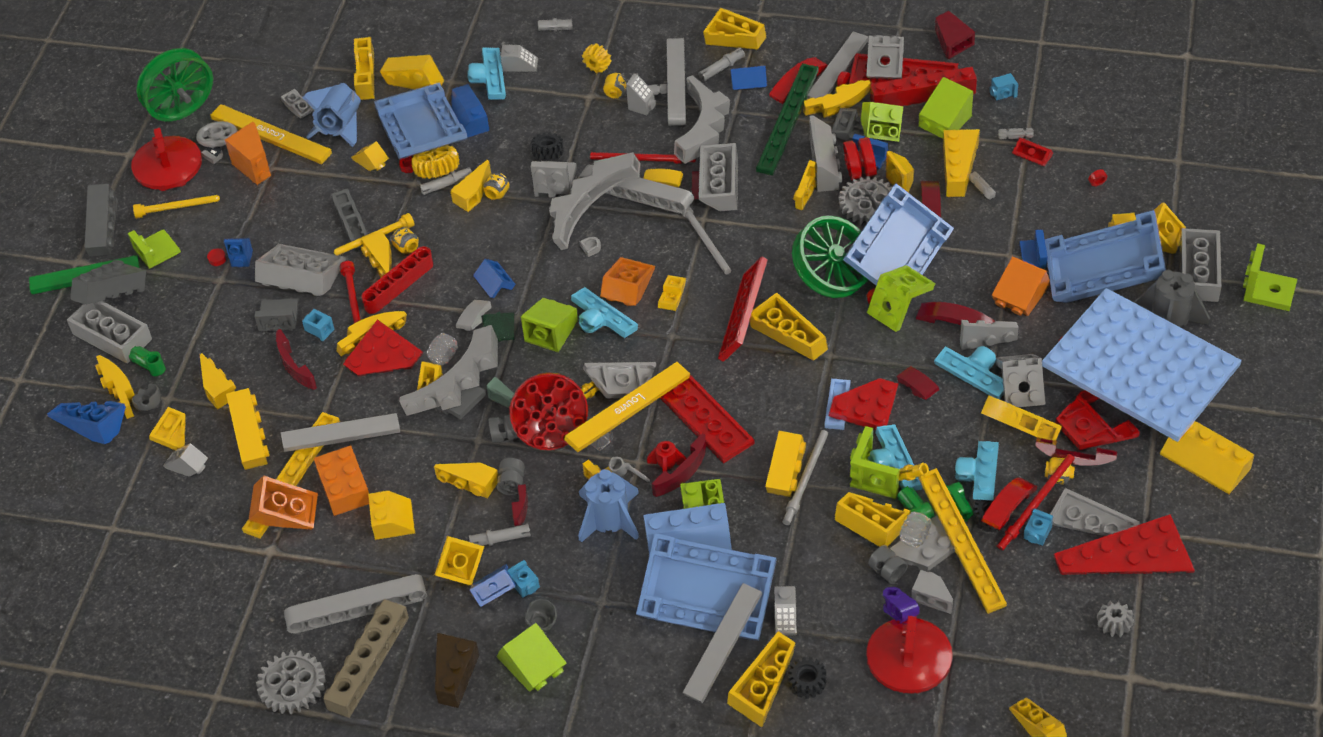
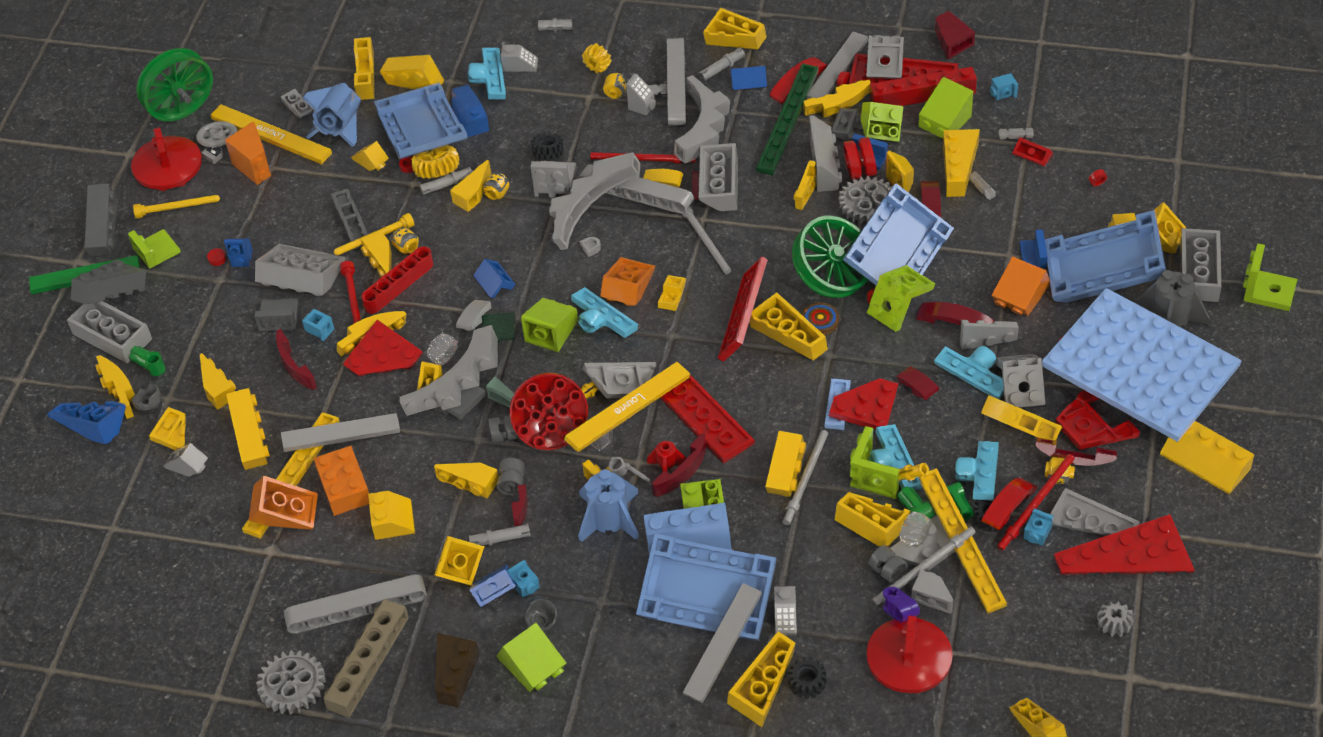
none -> clear orange tile [802,303,839,335]
none -> light grey bar [873,526,976,606]

